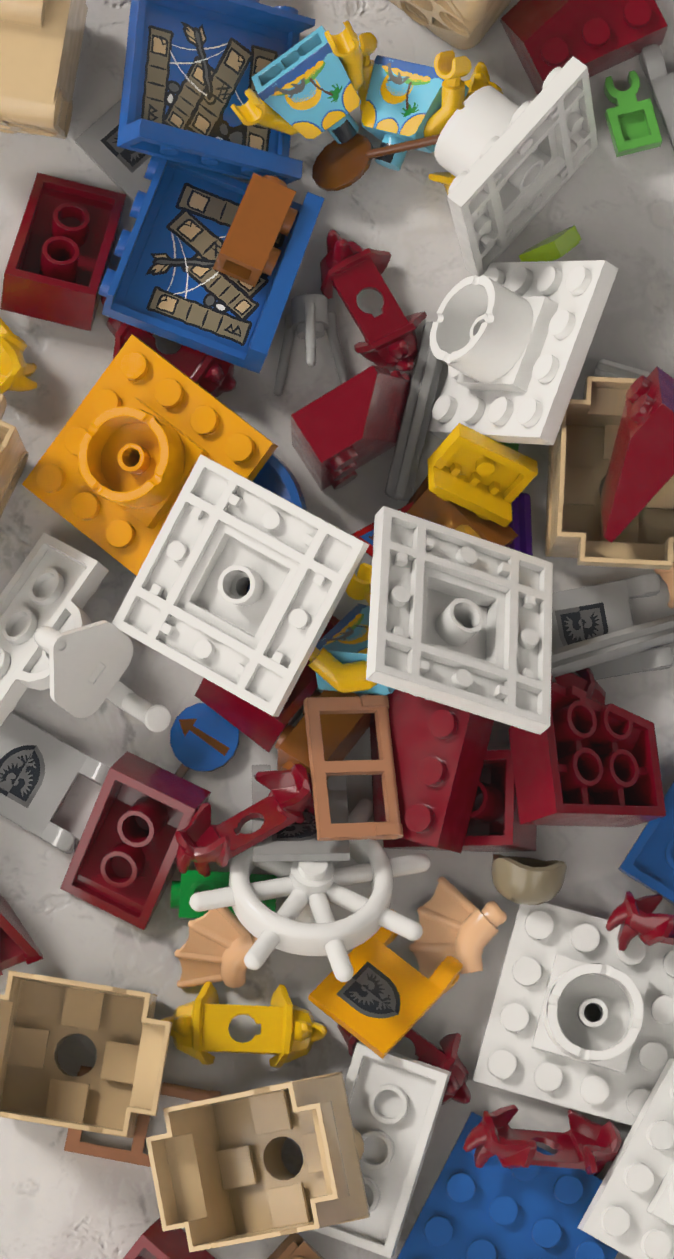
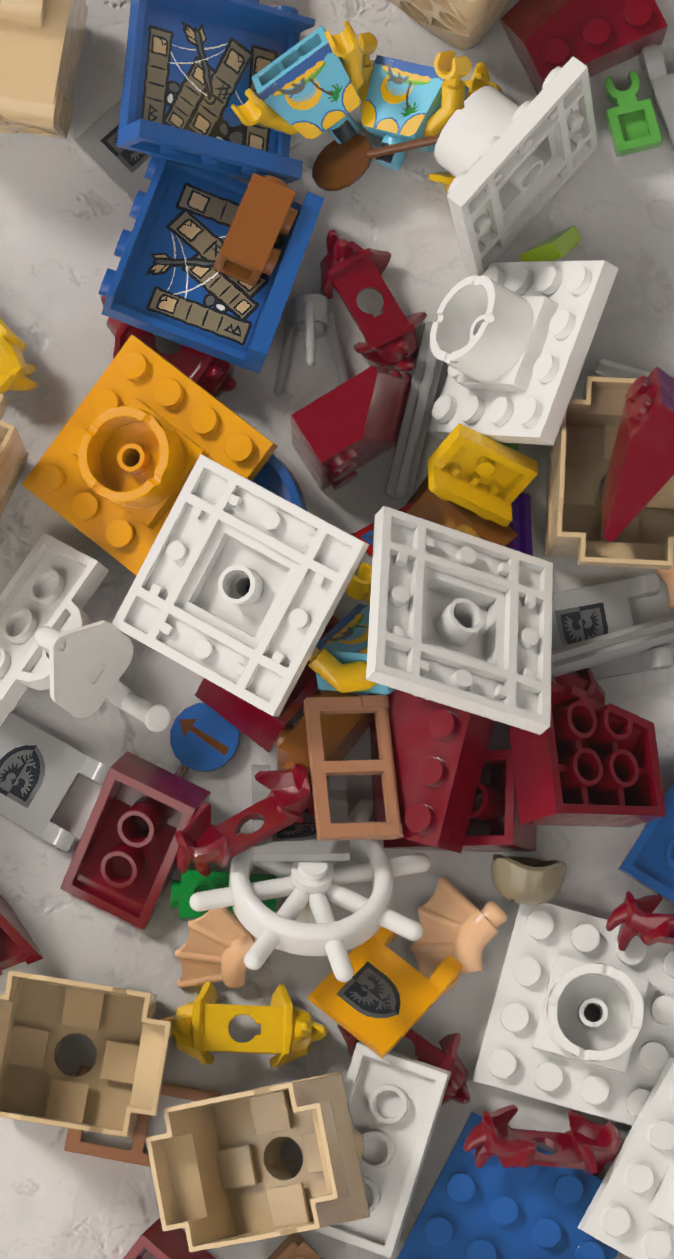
dark red slope [0,172,126,331] -> none

